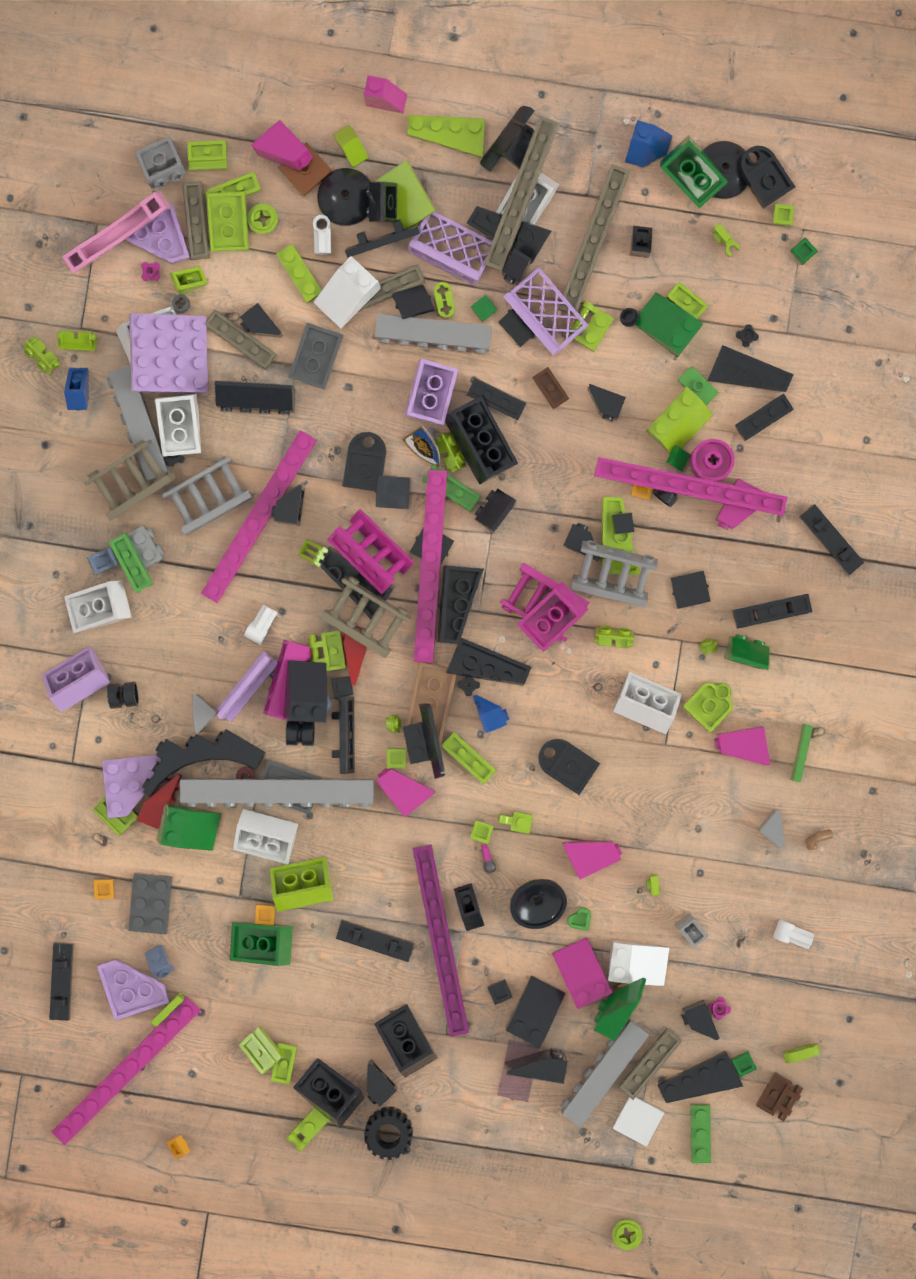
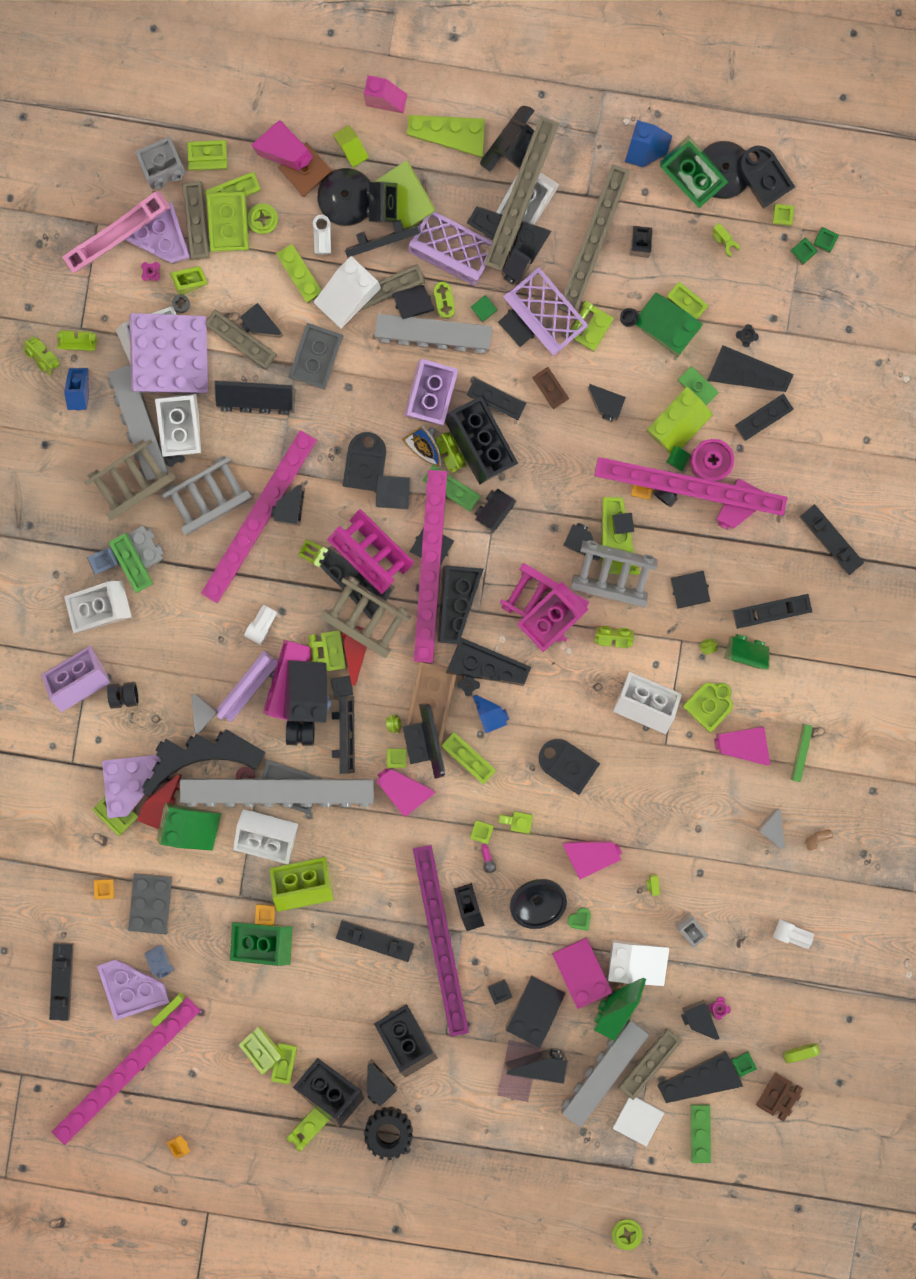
none -> green tile [813,227,839,253]

